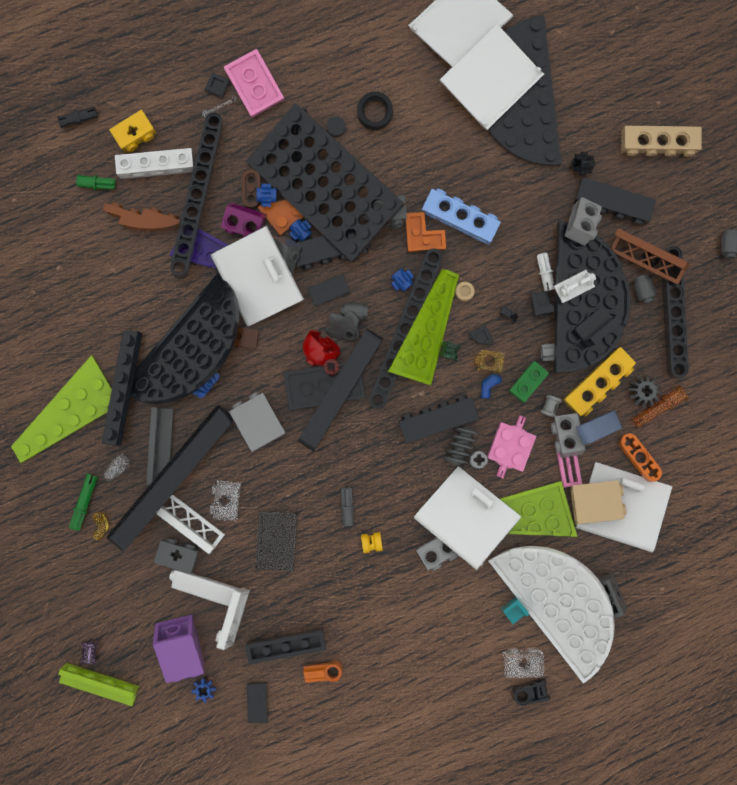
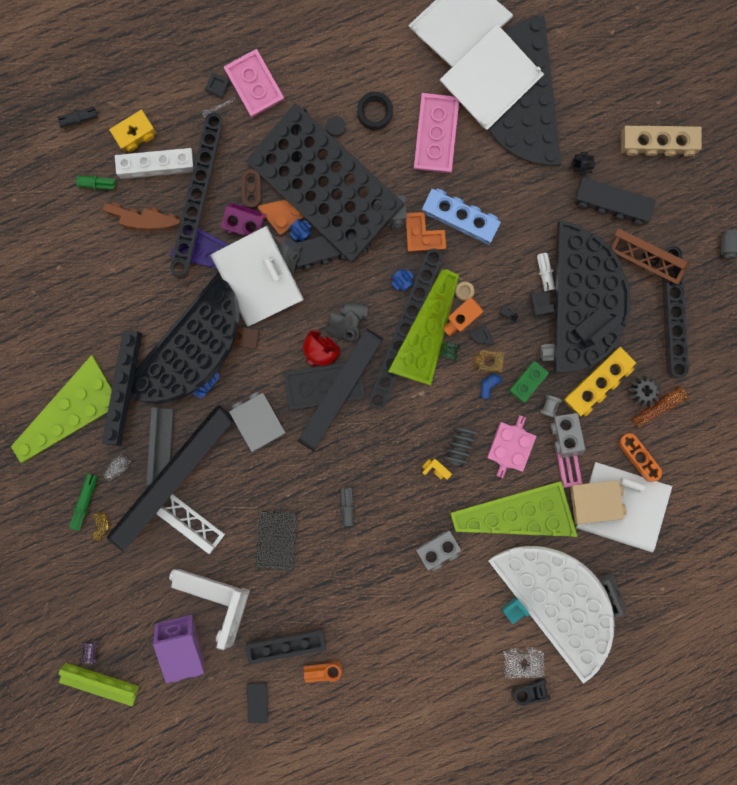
dark grey brick [154,537,200,574] -> none
blue gear [191,677,217,703] -> none
clear brick [210,480,241,521] -> none
blue gear [256,184,276,207] -> none
black tile [308,274,350,307] -> none
clear red pin [324,359,339,375] -> none
yellow wheel [361,532,383,553] -> none
black brick [398,395,479,444] -> none
white container [414,466,521,570] -> none
light grey bush [469,451,488,469] -> none
white hinge [554,270,596,303] -> none
light grey brick [565,197,602,246] -> none
sand blue beam [576,410,622,445] -> none
dark grey brick [633,274,657,304] -> none
none -> bright pink plate [414,93,459,173]
none -> yellow bracket [422,458,452,479]
none -> orange torso [443,297,485,336]

